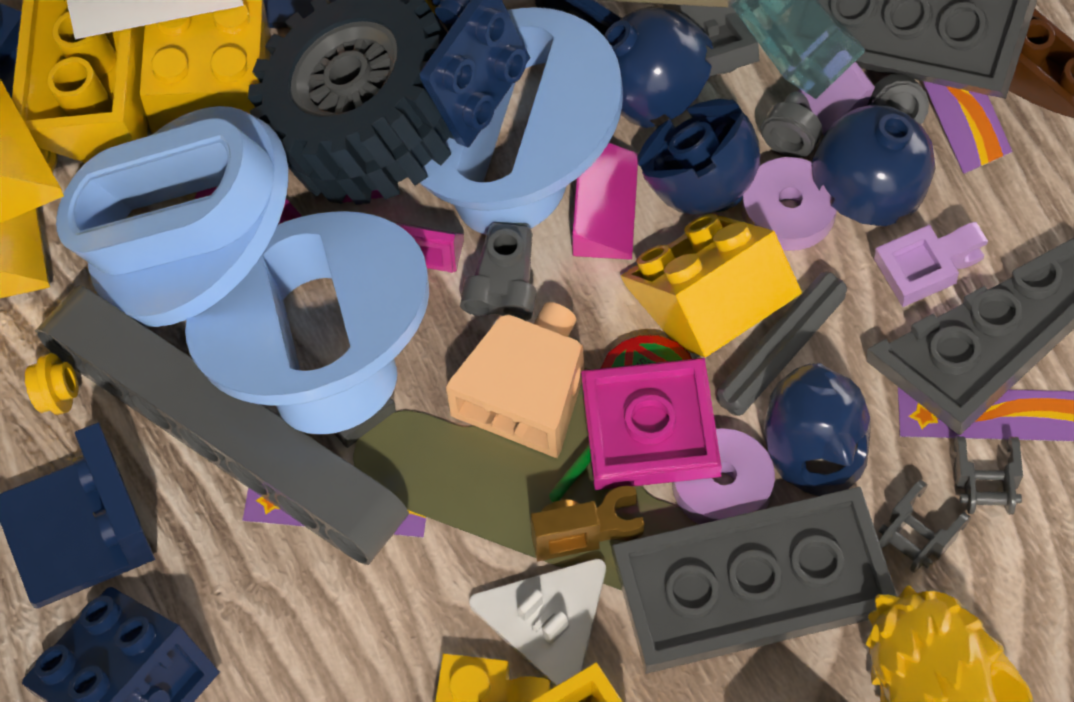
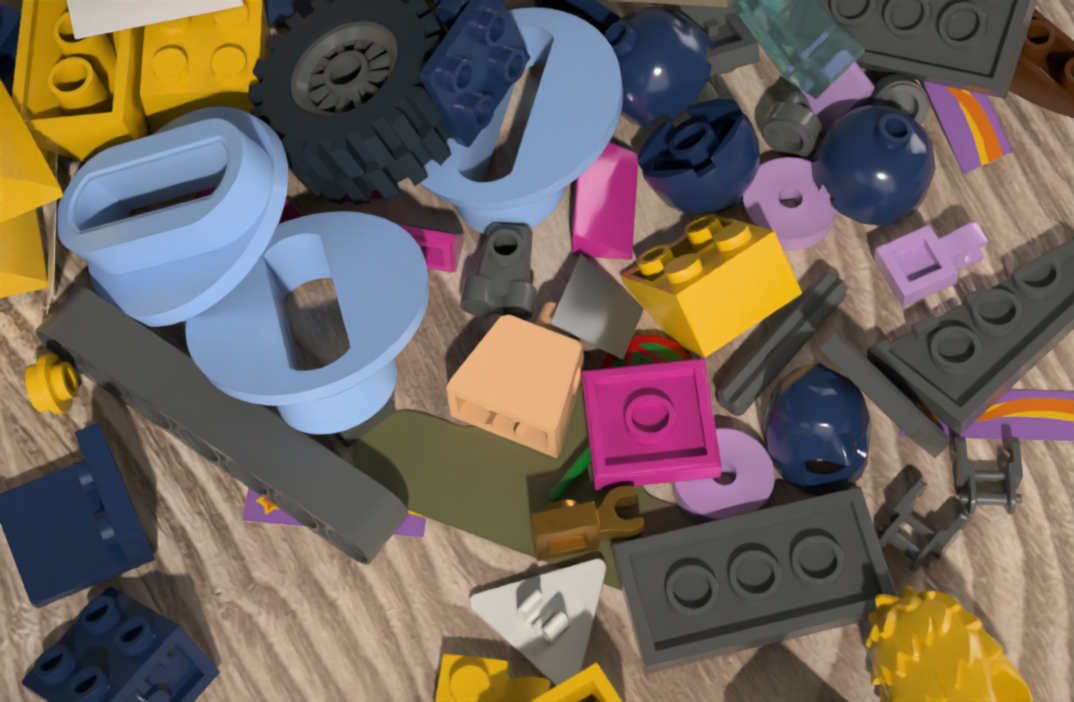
none -> white sticker [47,150,58,314]
none -> dark grey sticker [550,254,643,360]
none -> dark grey tile [819,332,950,458]

